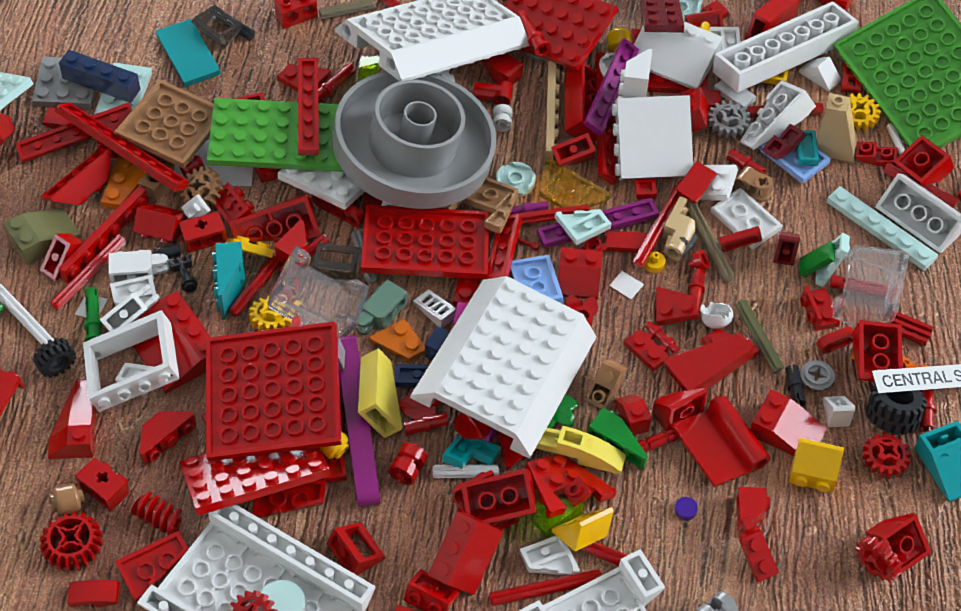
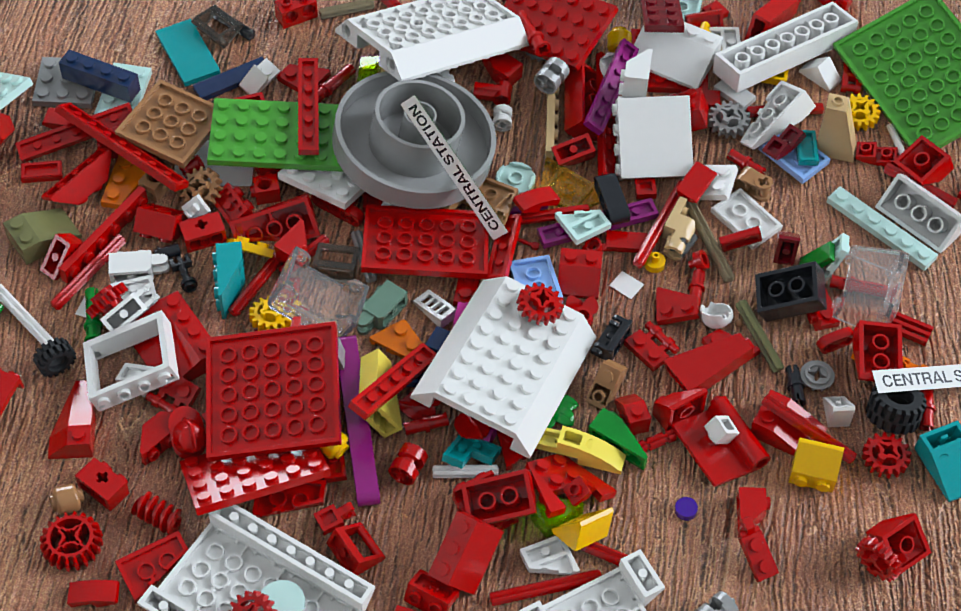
none -> red tile [21,160,63,183]
none -> red gear [86,282,129,319]
none -> red plate [145,374,202,411]
none -> red piece [168,406,206,459]
none -> dark blue tile [192,57,264,100]
none -> white slope [239,58,280,95]
none -> red brick [250,173,281,205]
none -> red plate [313,502,356,536]
none -> red plate [348,343,437,420]
none -> white sticker [400,95,508,240]
none -> red slope [513,186,561,213]
none -> red gear [516,282,564,326]
none -> light grey wheel [534,57,569,94]
none -> black hinge [590,315,633,361]
none -> black beam [594,173,631,226]
none -> white plate [704,415,739,444]
none -> black brick [755,261,827,322]
none -> red axle [761,394,857,464]

